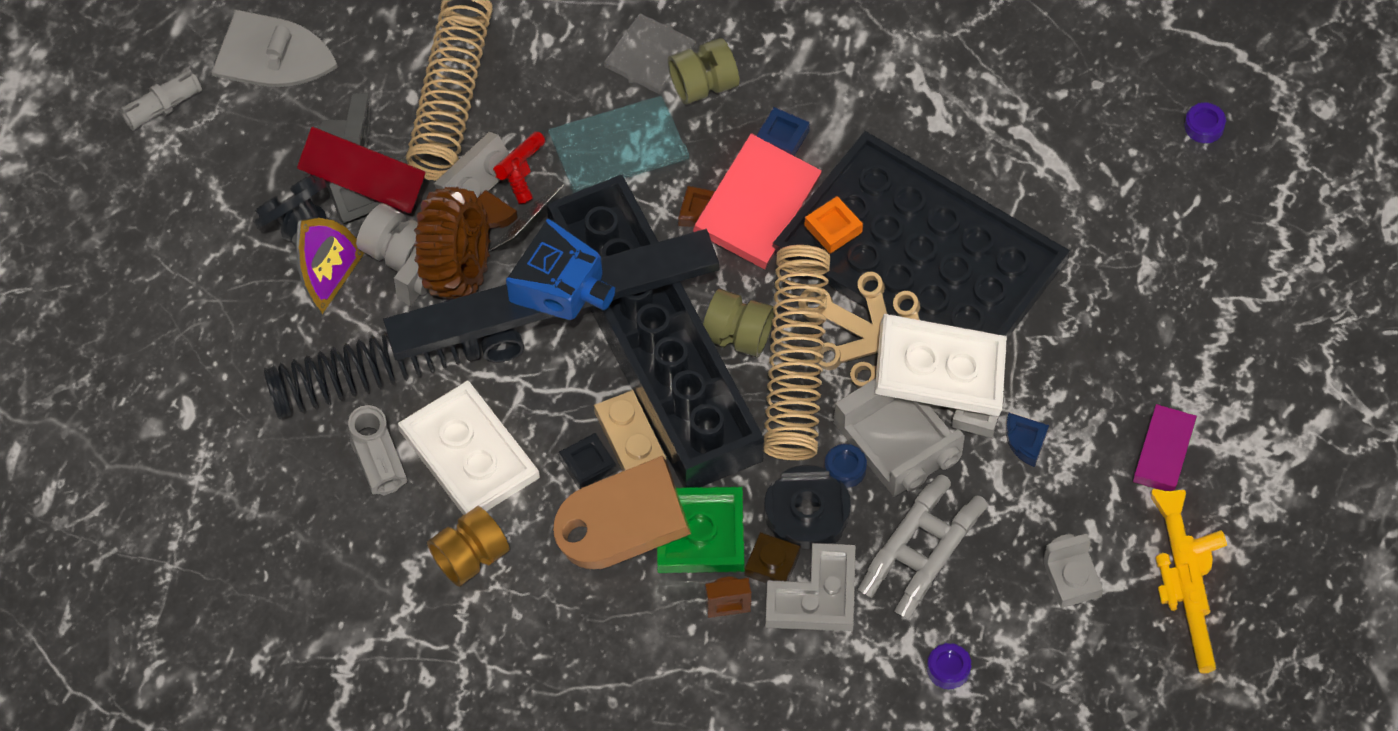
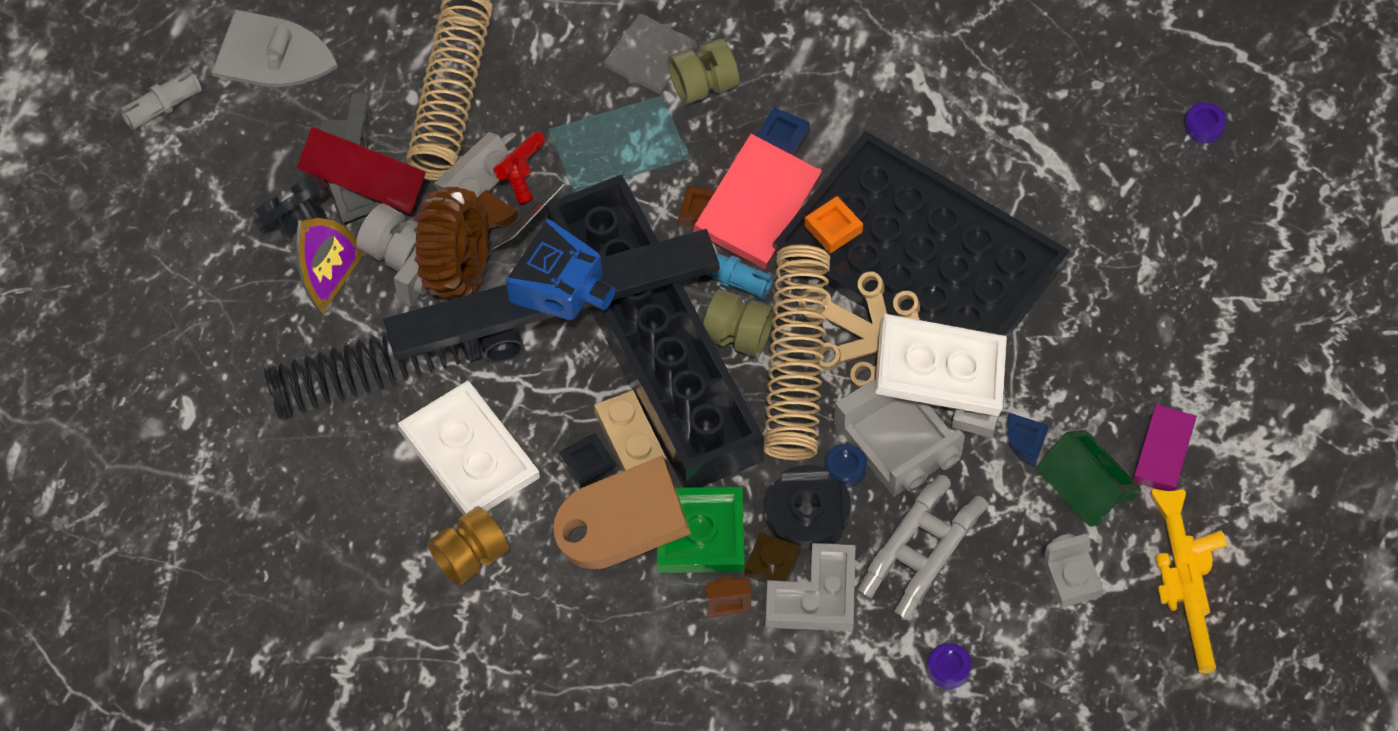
light grey piece [348,405,407,496] -> none
none -> dark azure pin [705,253,773,300]
none -> dark green panel [1037,430,1142,527]

